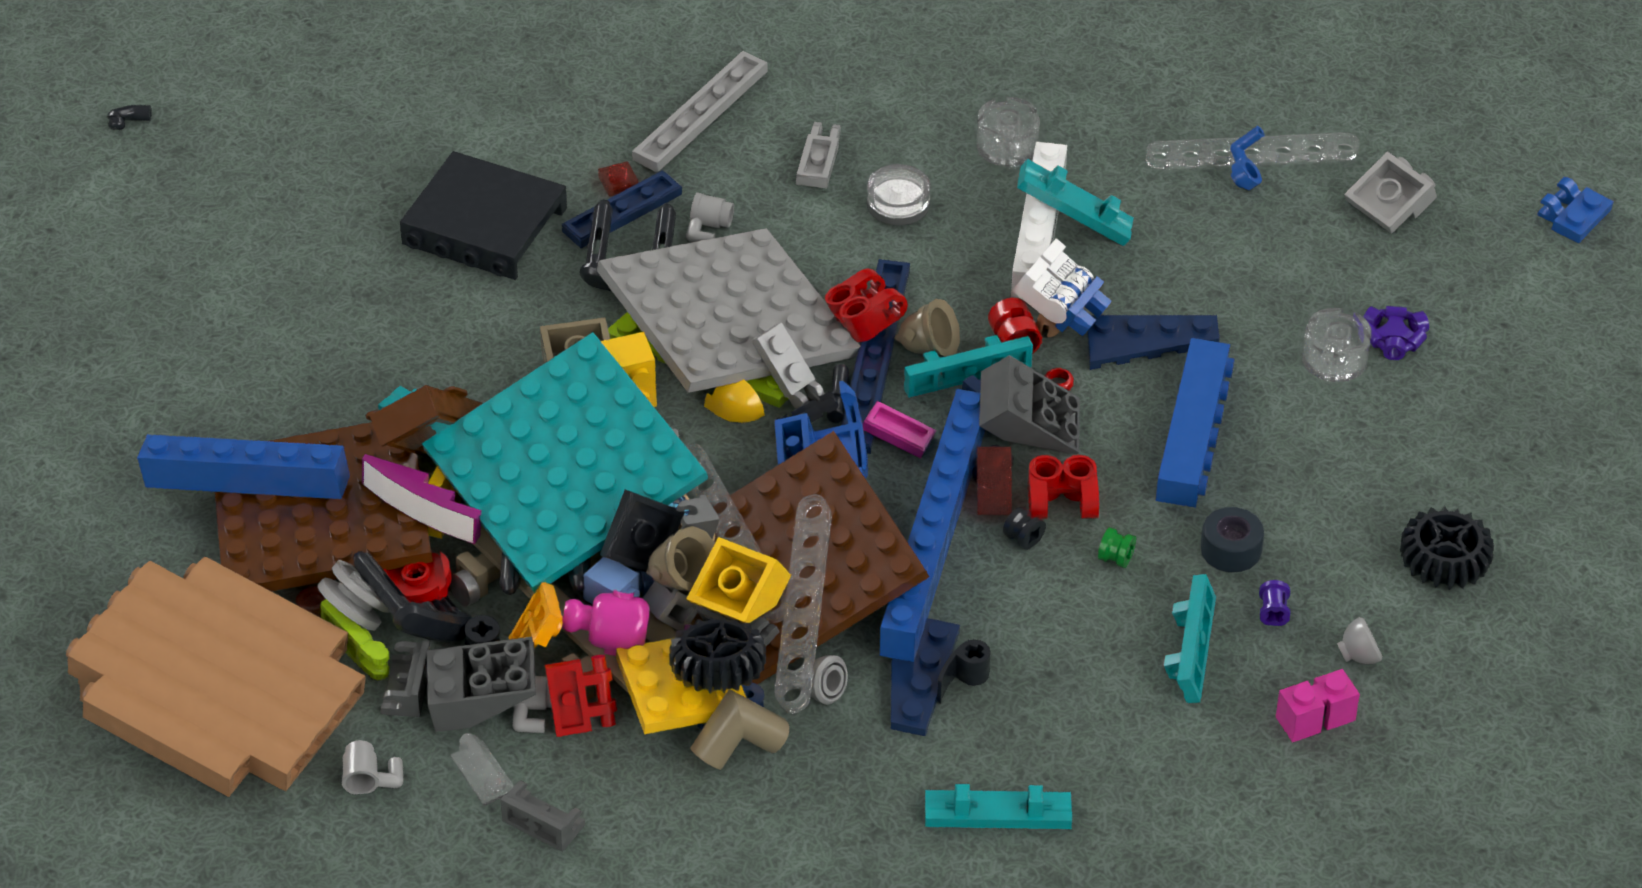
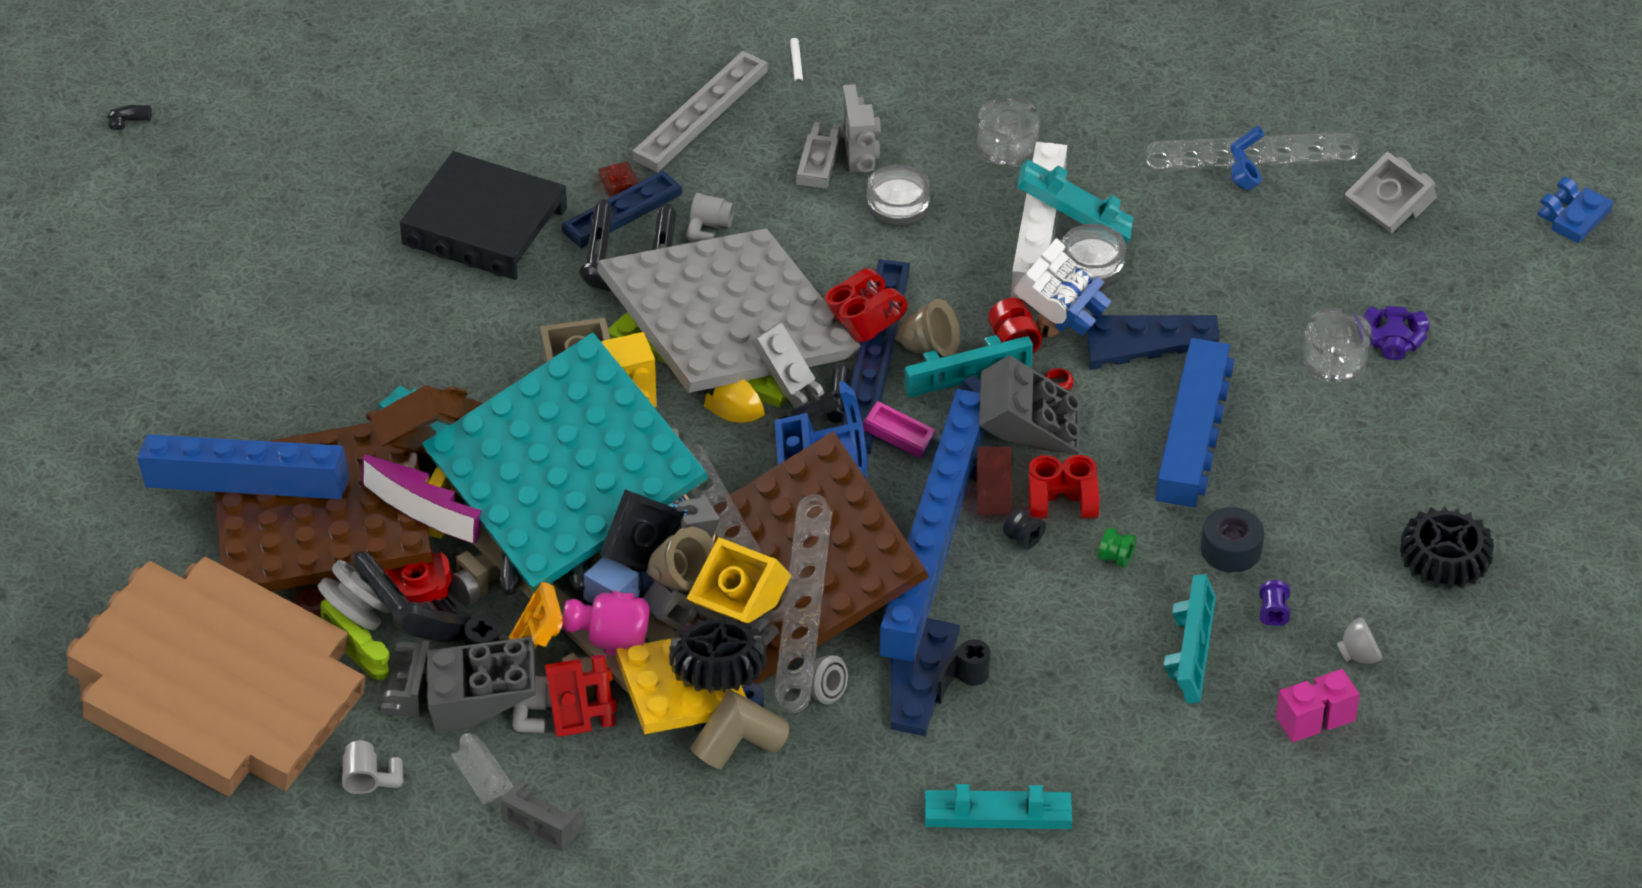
none -> white piece [790,38,803,81]
none -> light grey plate [843,84,881,173]
none -> clear piece [1062,224,1126,285]

